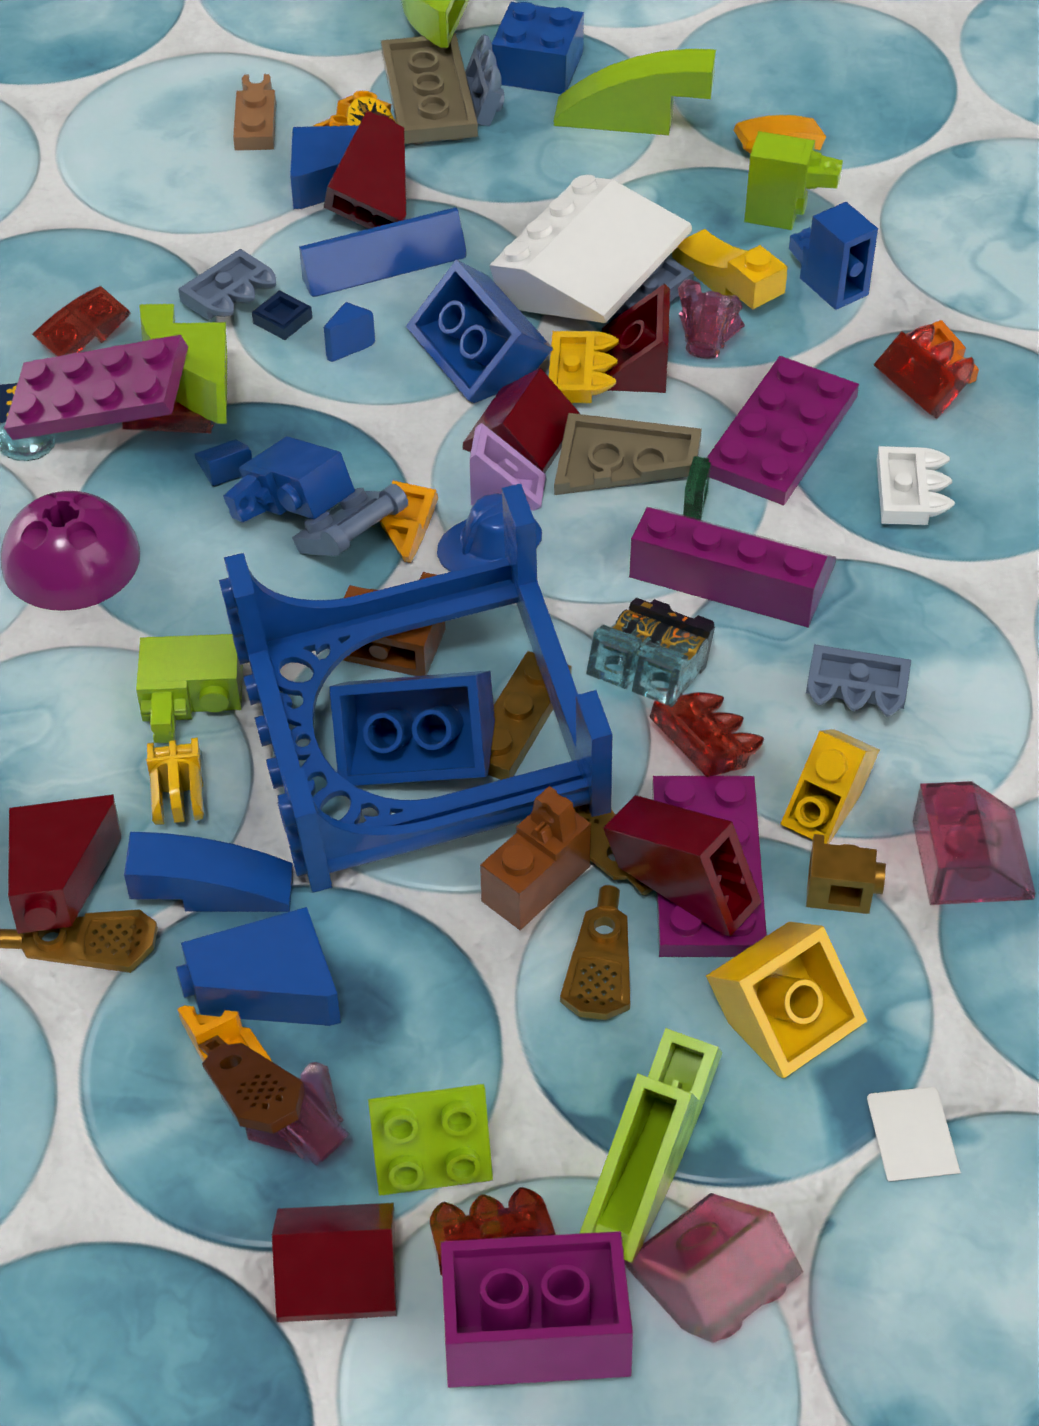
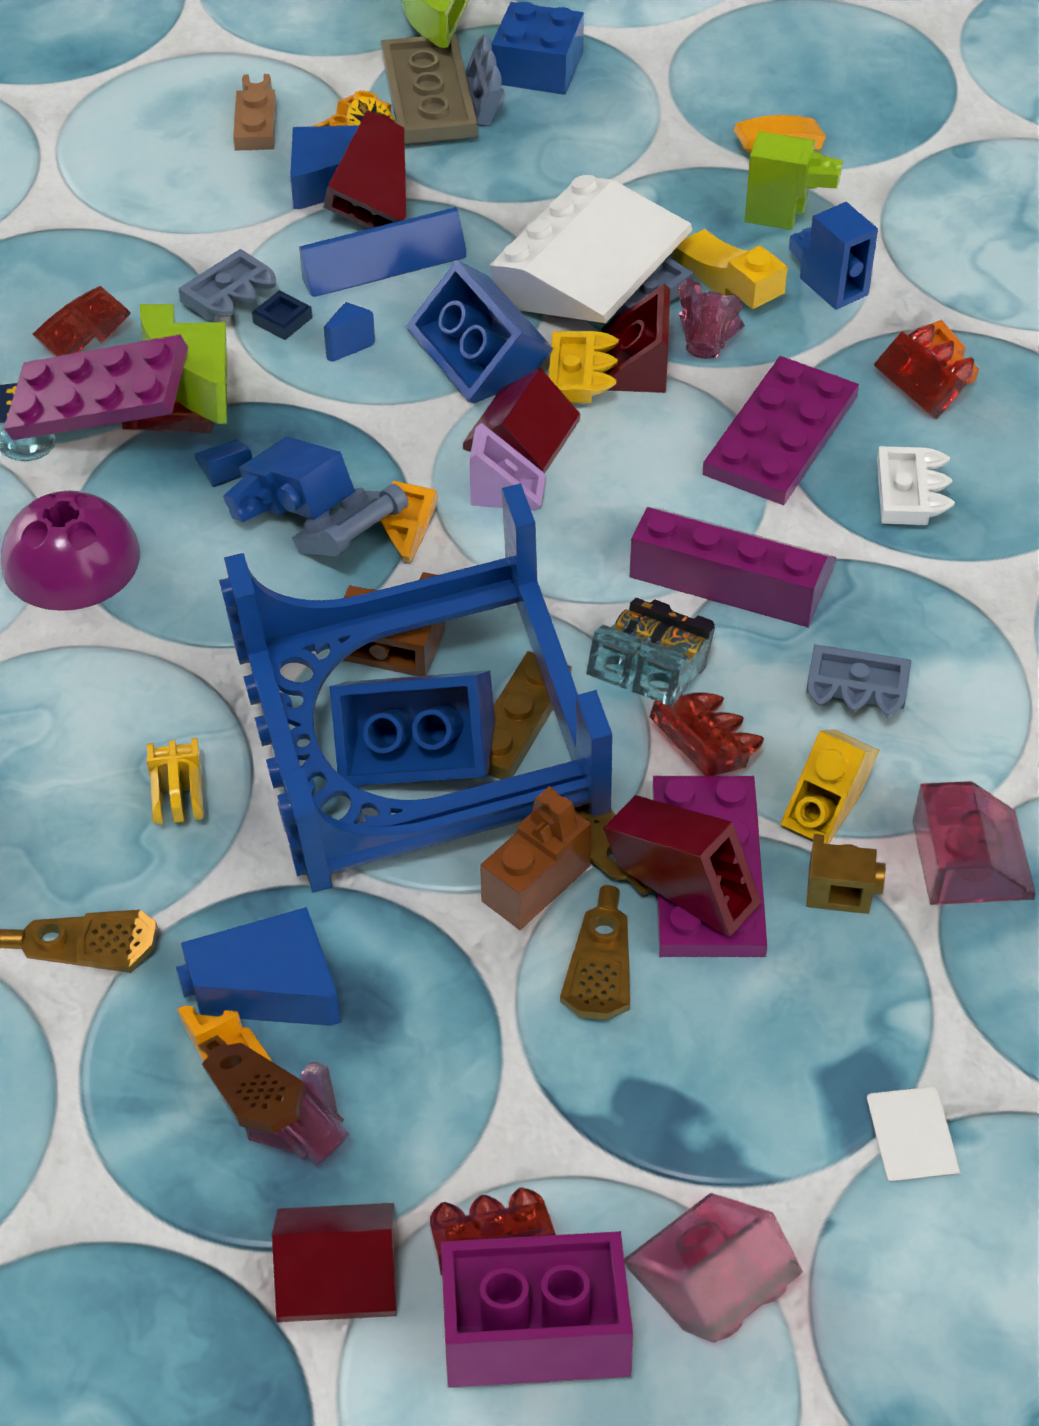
dark red slope [8,794,121,934] -> none
blue slope [124,832,293,912] -> none
lime hinge [136,634,243,743] -> none
lime hinge [368,1084,493,1196] -> none
blue piece [437,493,542,572] -> none
lime slope [553,49,716,136] -> none
dark tan wing [554,413,702,495] -> none
lime slope [579,1028,723,1263] -> none
clear green tile [683,456,711,520] -> none
yellow slope [706,921,867,1078] -> none

